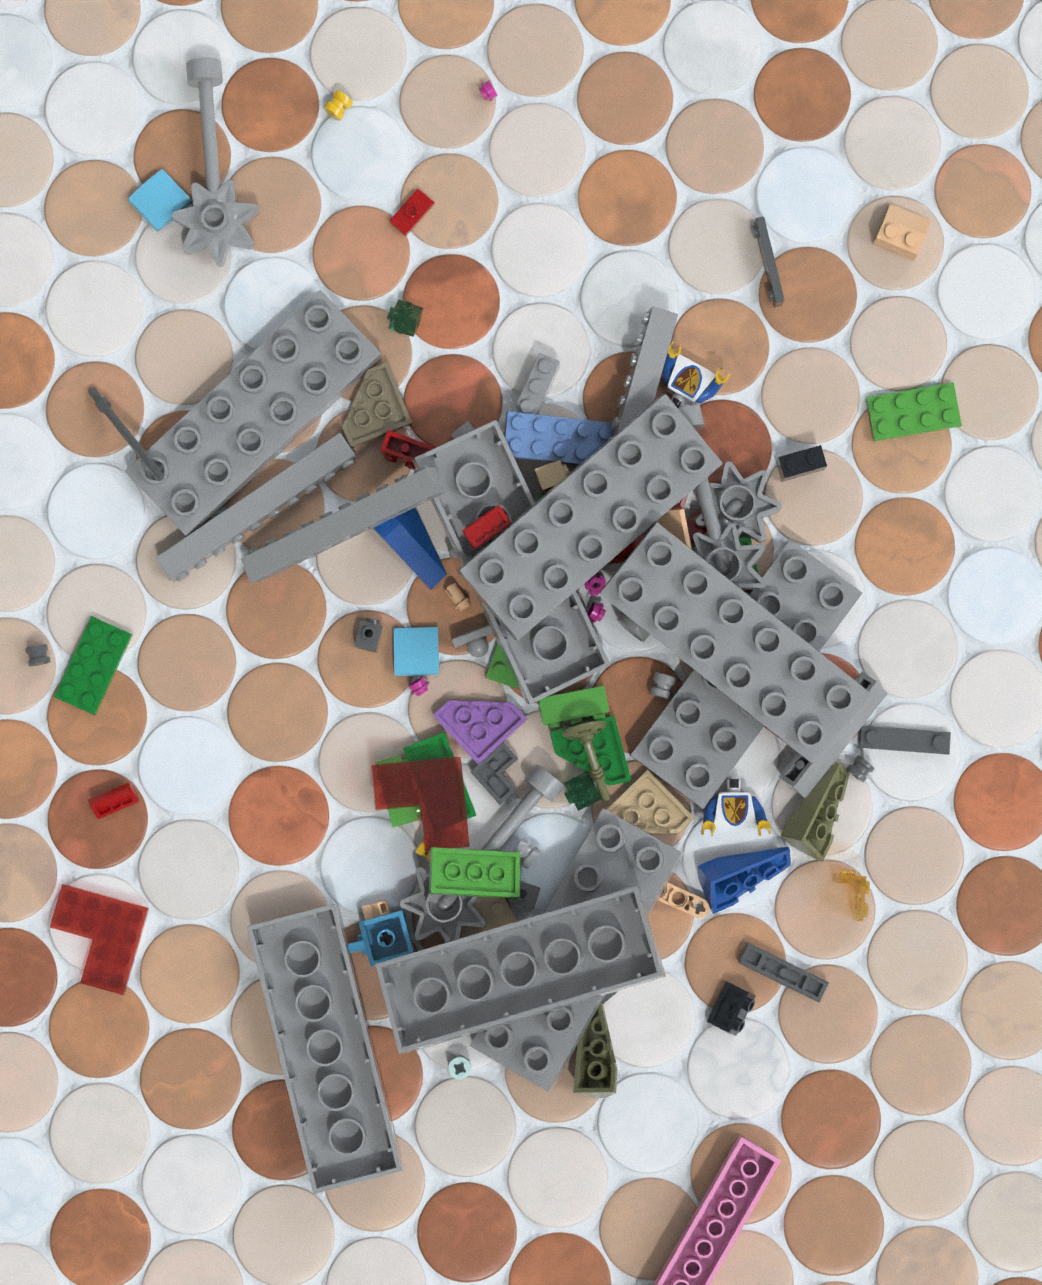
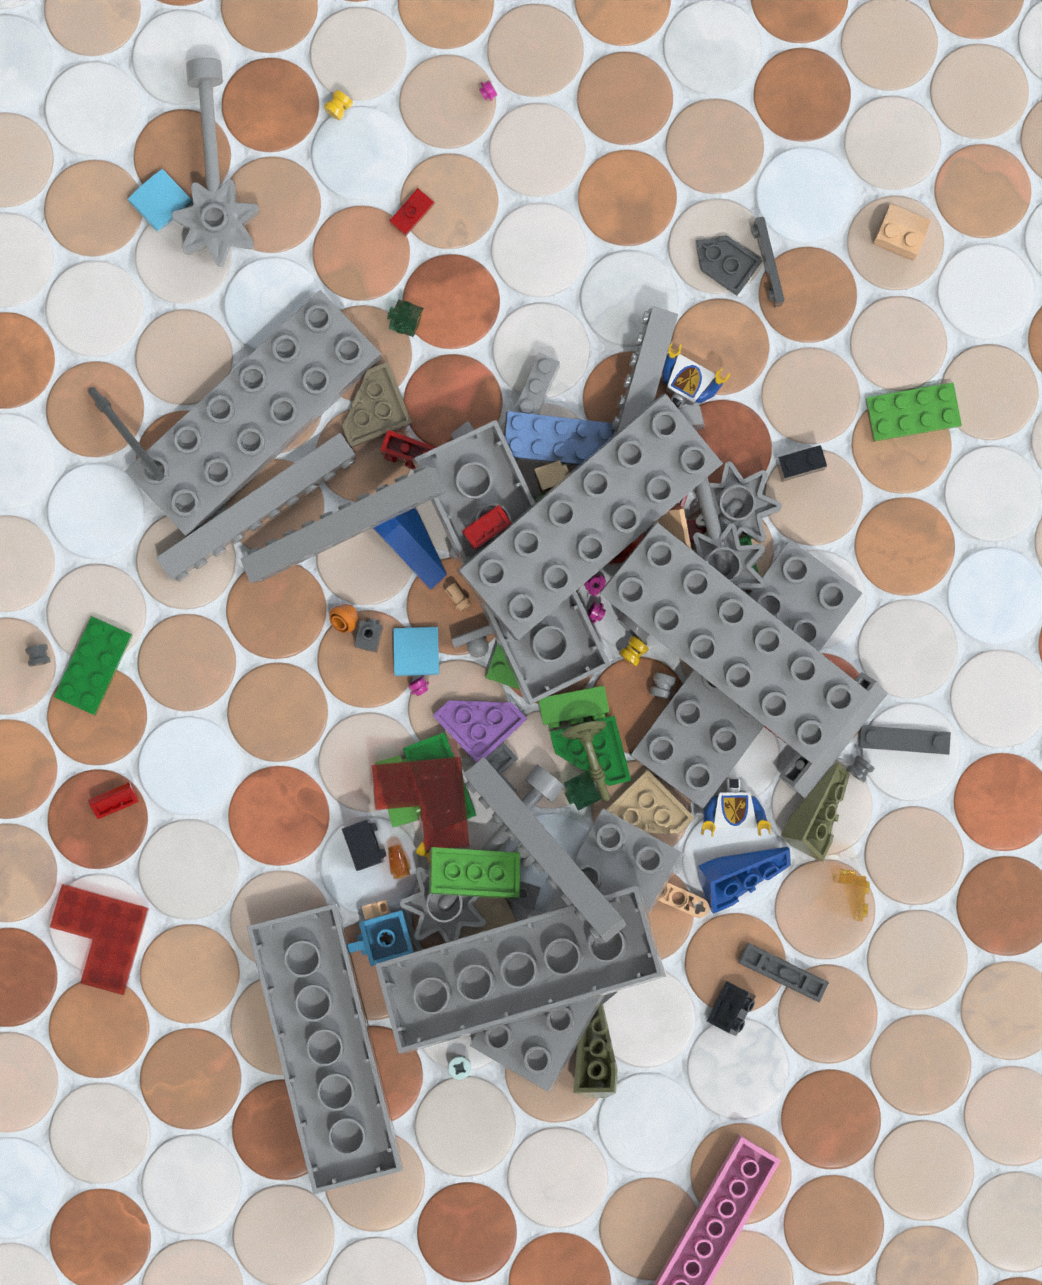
none -> orange cone [329,604,358,633]
none -> black container [342,819,387,871]
none -> clear orange cone [388,845,412,879]
none -> light grey brick [463,757,627,943]
none -> yellow wheel [618,636,649,666]
none -> dark grey tile [696,235,763,296]

